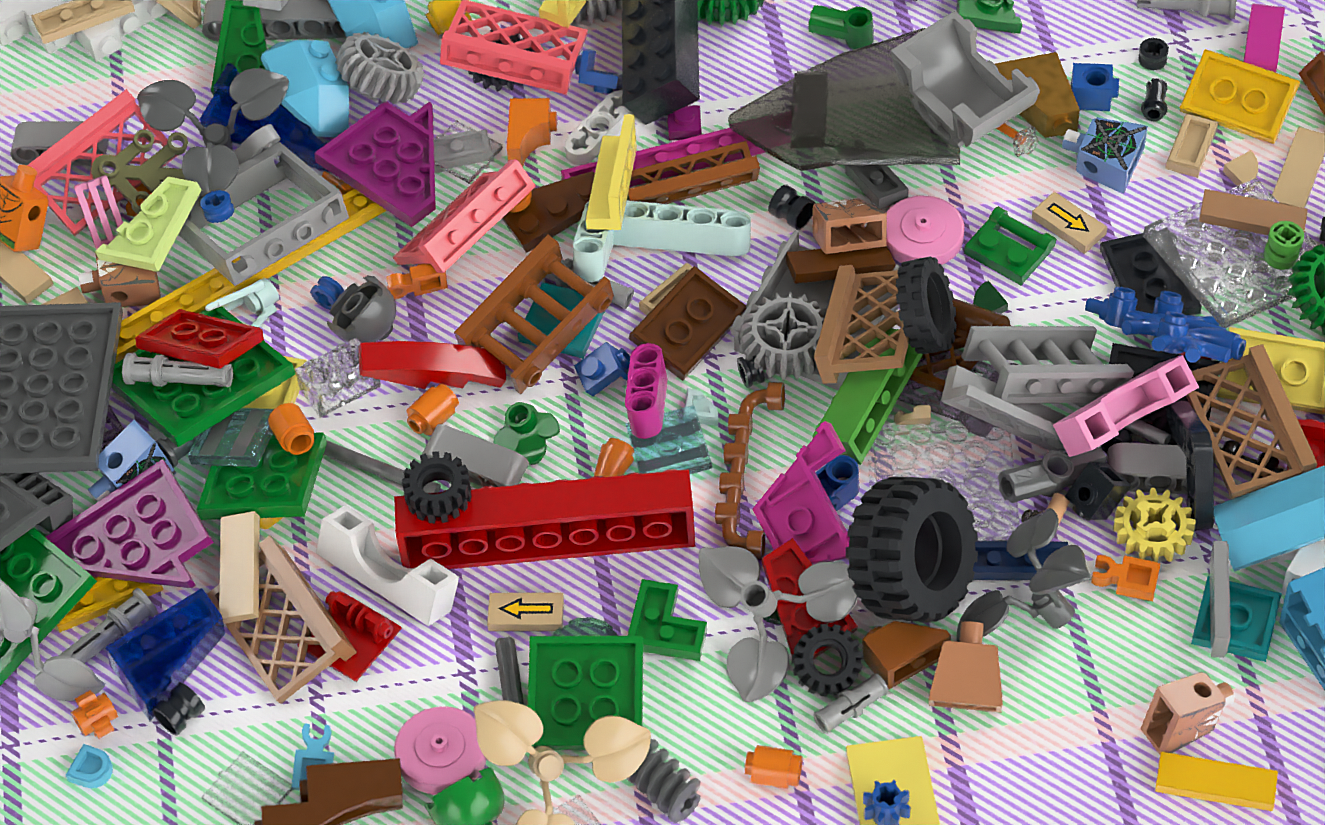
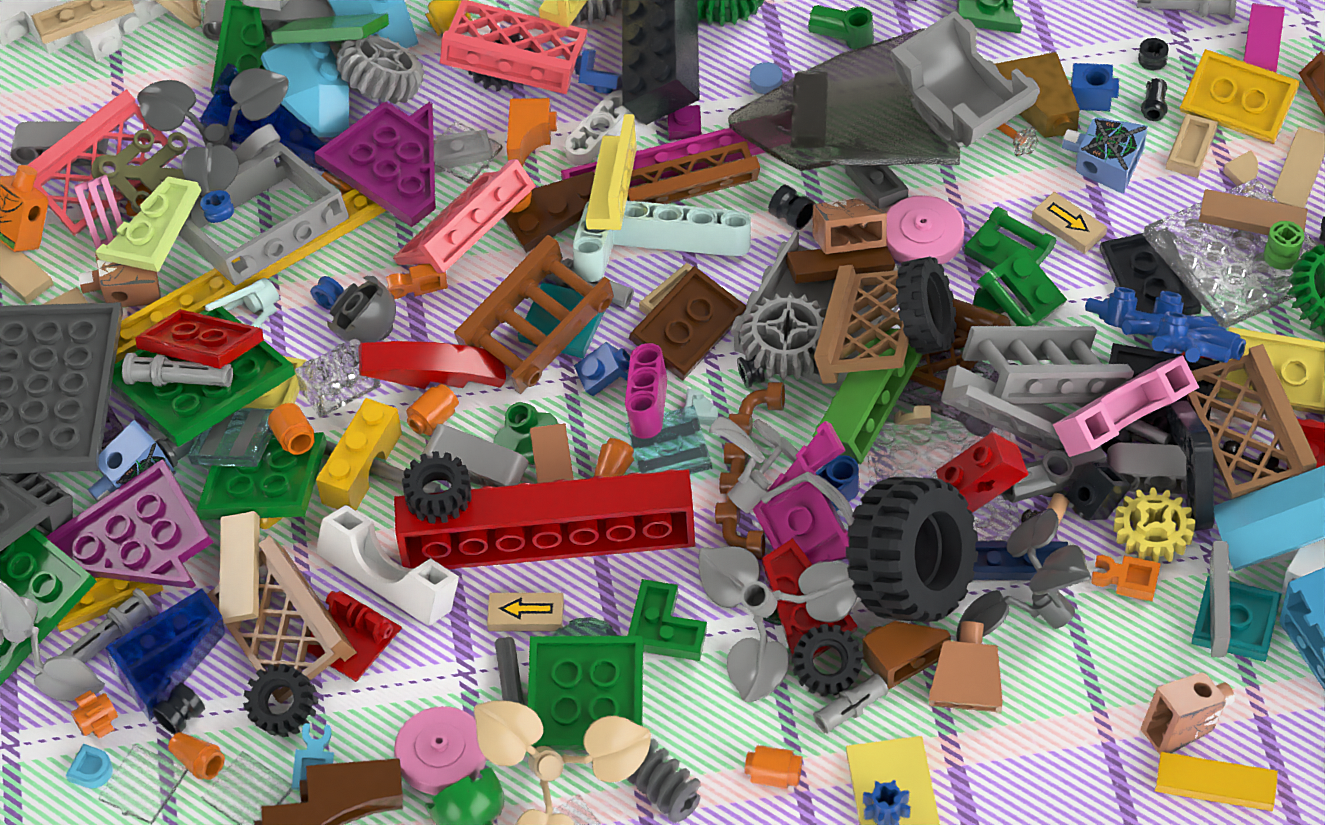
none -> clear piece [98,744,188,825]
none -> orange cone [168,732,225,780]
none -> black tyre [243,664,318,737]
none -> green tile [272,13,389,44]
none -> yellow arch [316,398,402,511]
none -> nougat tile [530,423,574,483]
none -> light grey plant [709,416,854,527]
none -> medium blue tile [750,62,783,94]
none -> red brick [936,432,1029,513]
none -> green plate [976,247,1068,326]

